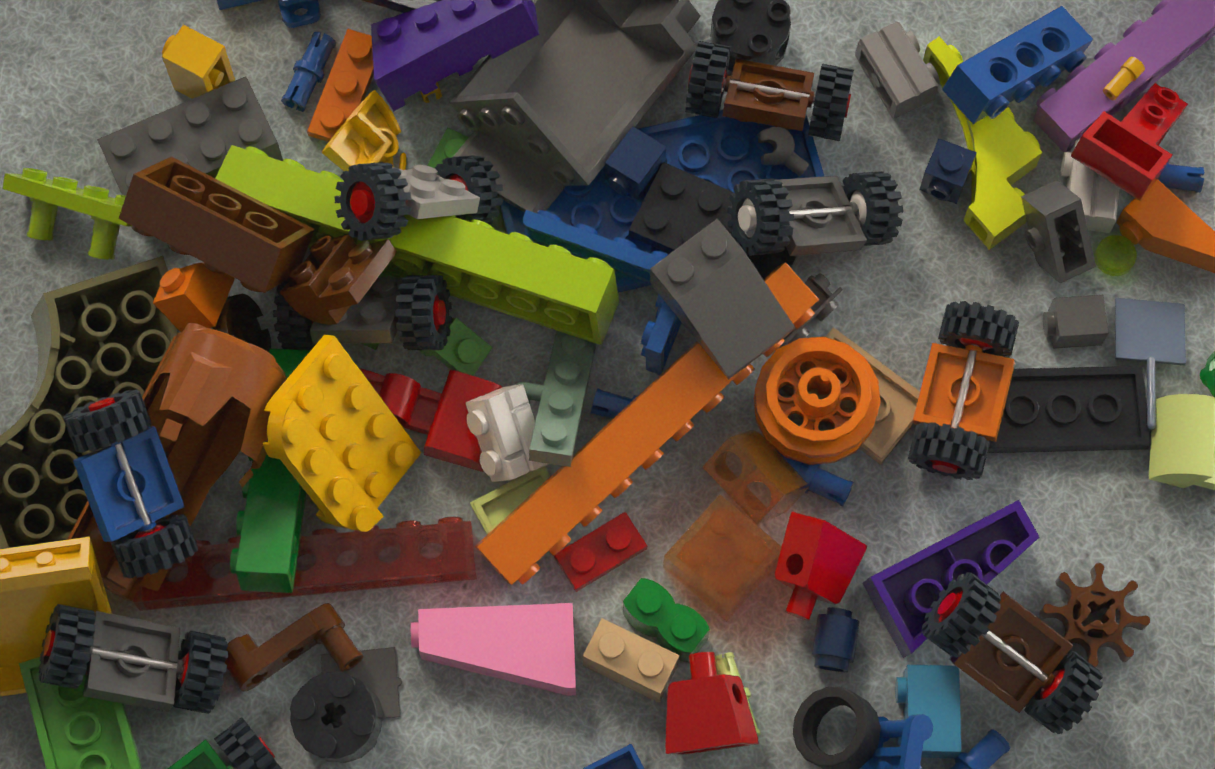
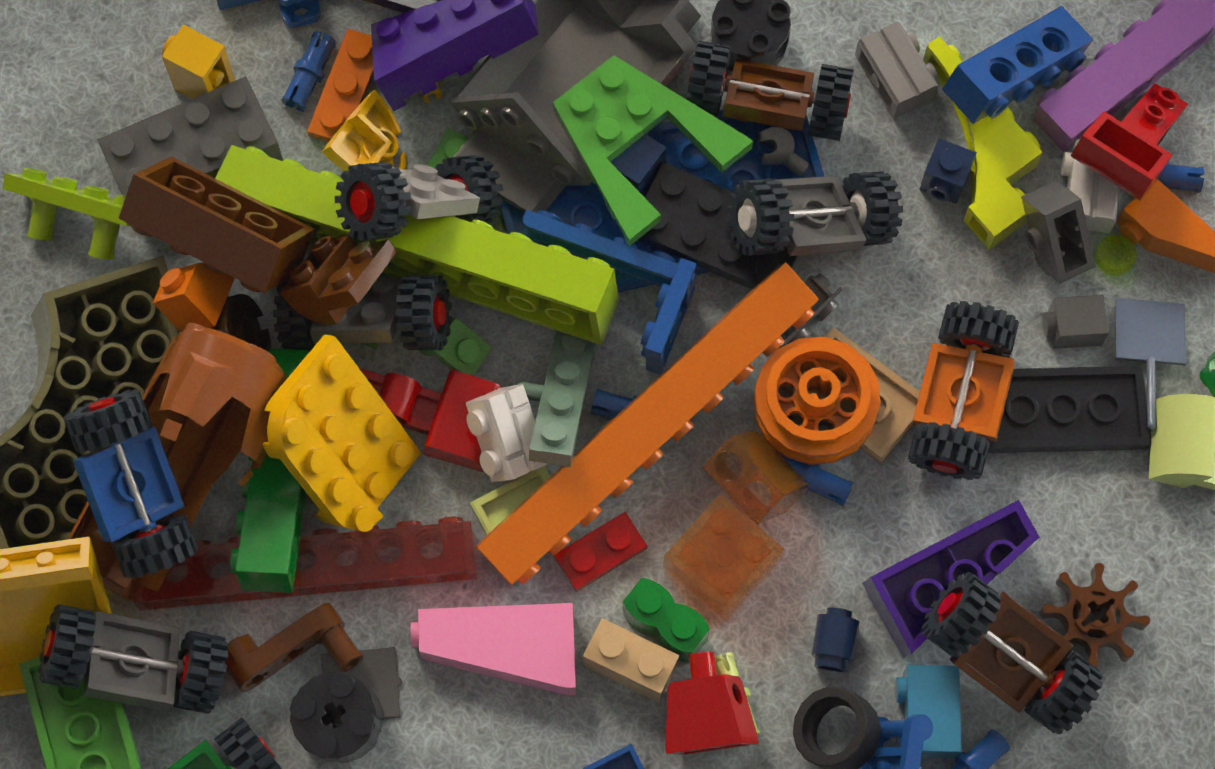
dark grey slope [650,219,795,380] -> none
red torso [775,512,867,621] -> none
yellow piece [1103,57,1145,100] -> none
none -> bright green wing [553,55,753,246]

